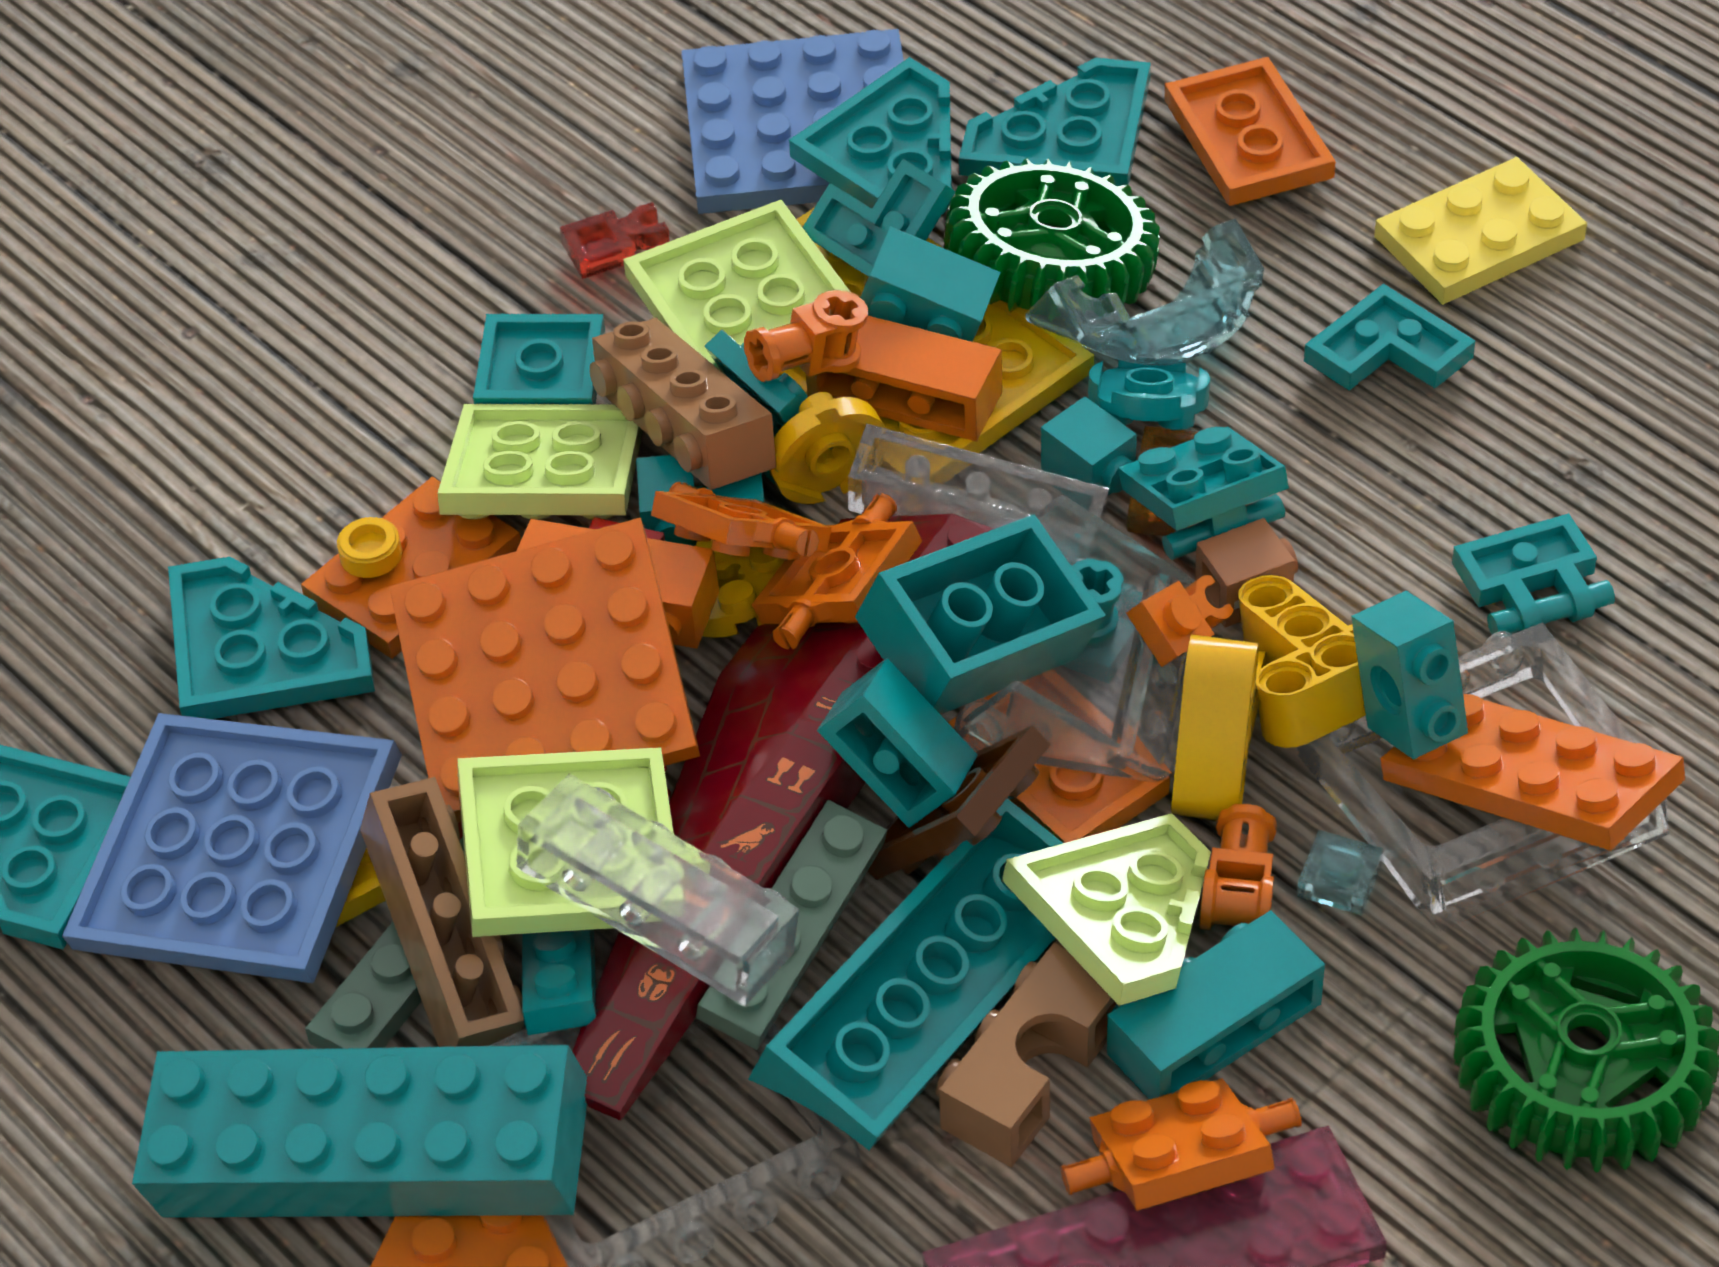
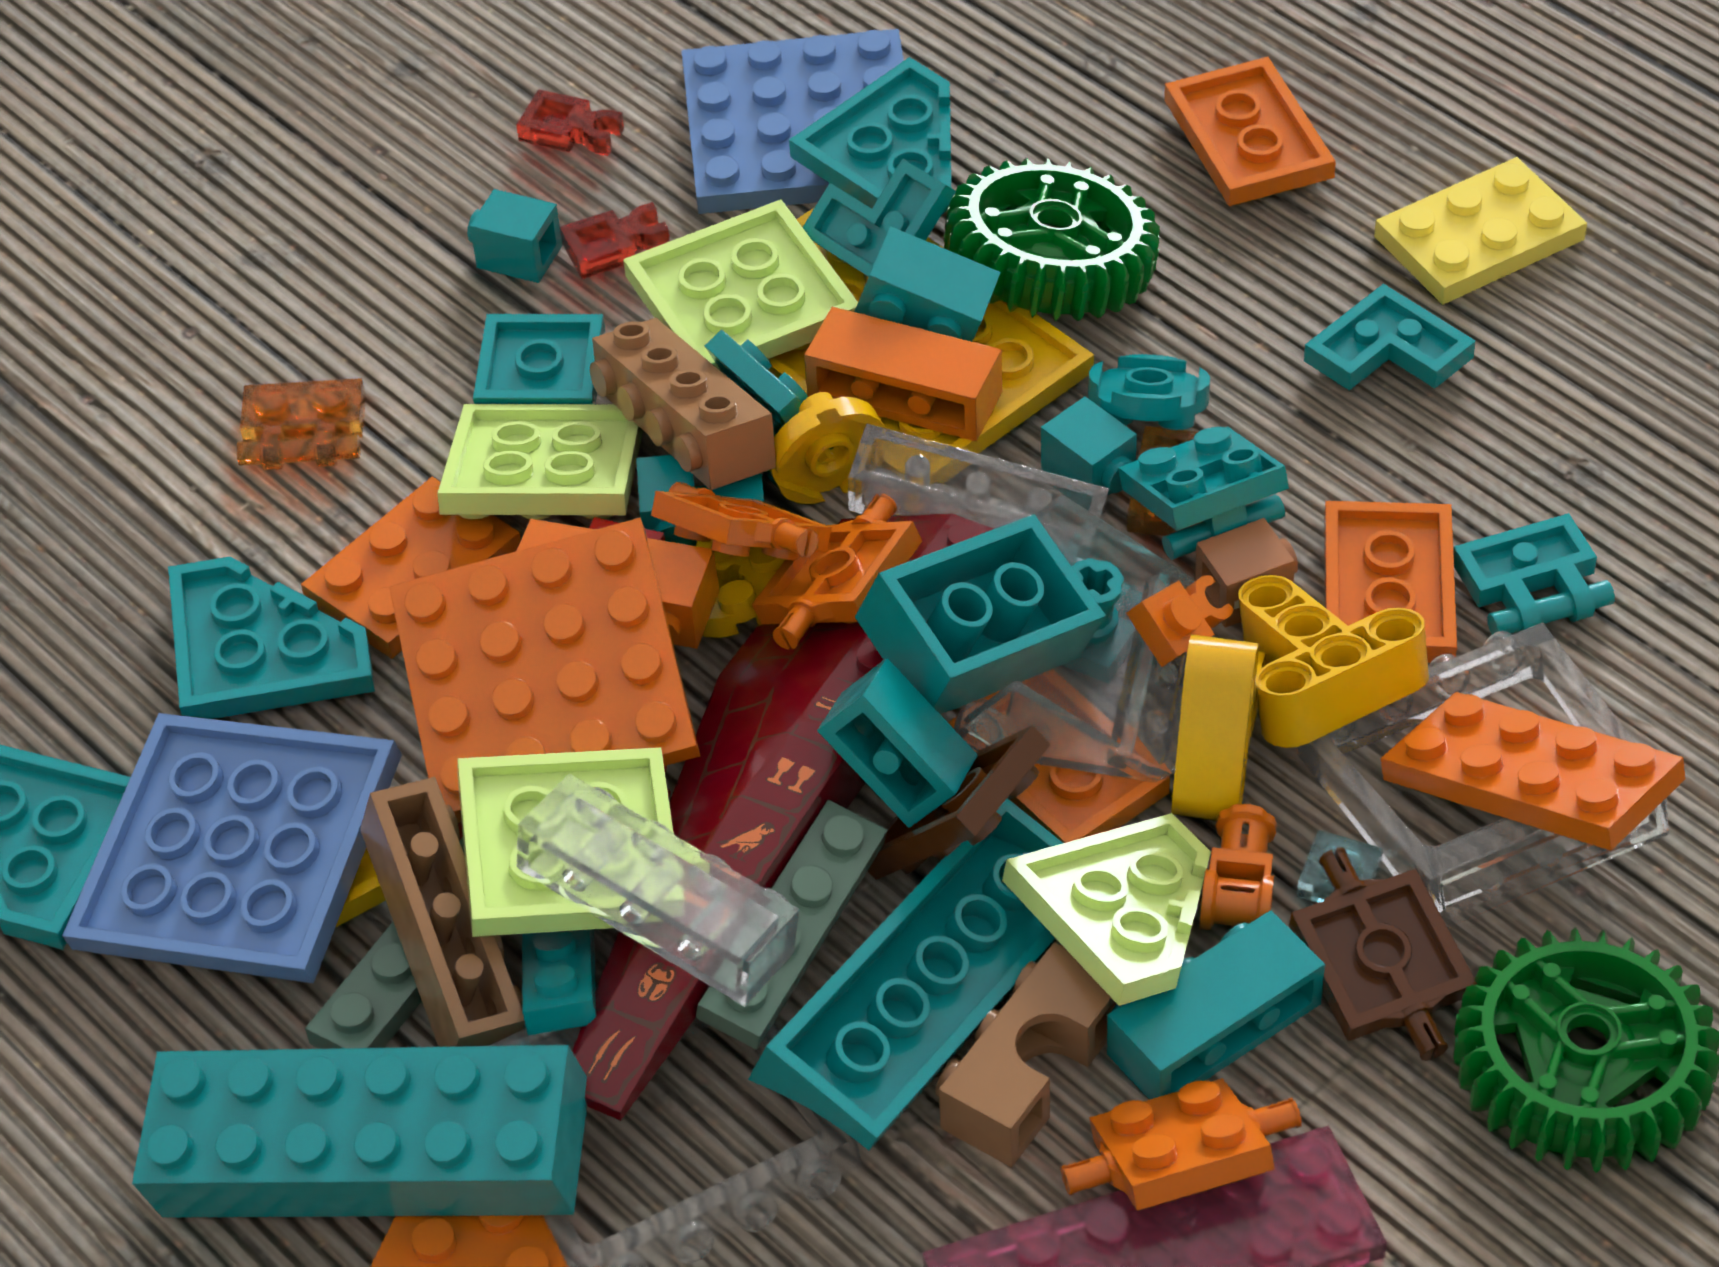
yellow tile [337,517,402,578] -> none
orange connector [744,290,868,382] -> none
teal plate [959,58,1151,186] -> none
clear light blue windscreen [1025,218,1264,366] -> none
teal brick [1351,590,1468,759] -> none
none -> clear orange plate [236,378,366,470]
none -> teal brick [467,189,563,283]
none -> clear red plate [516,89,624,156]
none -> reddish brown plate [1289,847,1477,1061]
none -> orange plate [1324,501,1457,664]

